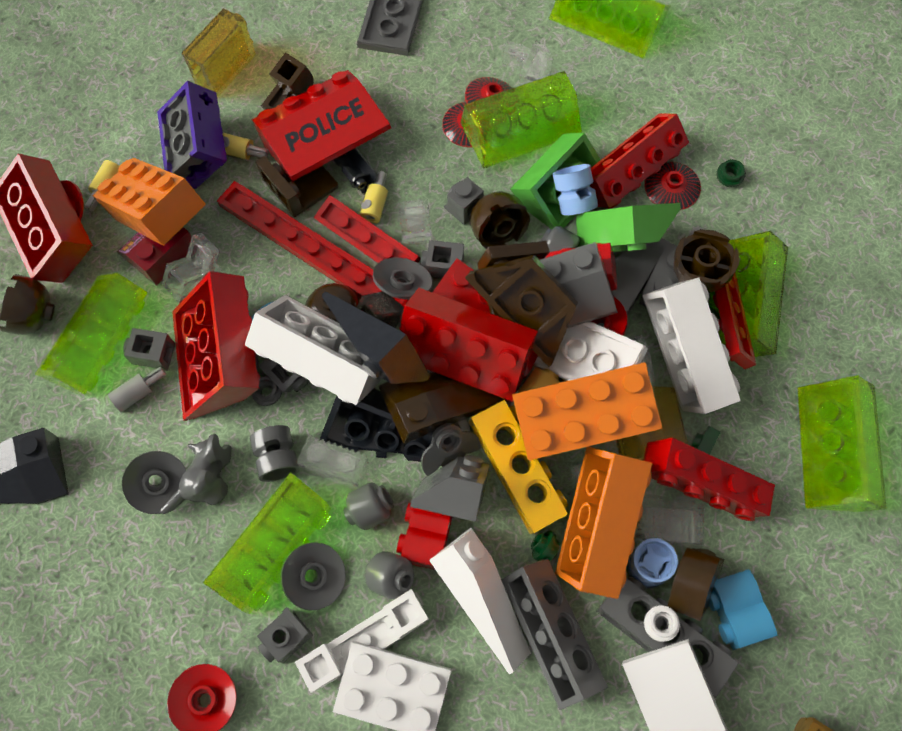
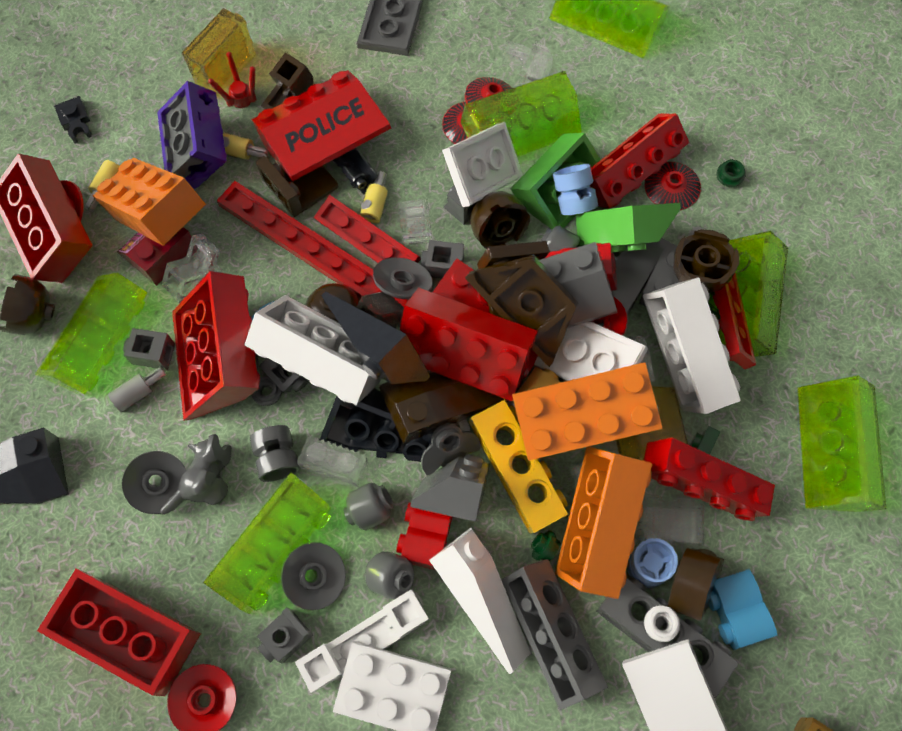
none -> red brick [37,568,201,696]
none -> black plate [54,96,92,143]
none -> red plant [208,52,257,108]
none -> white tile [442,122,523,207]

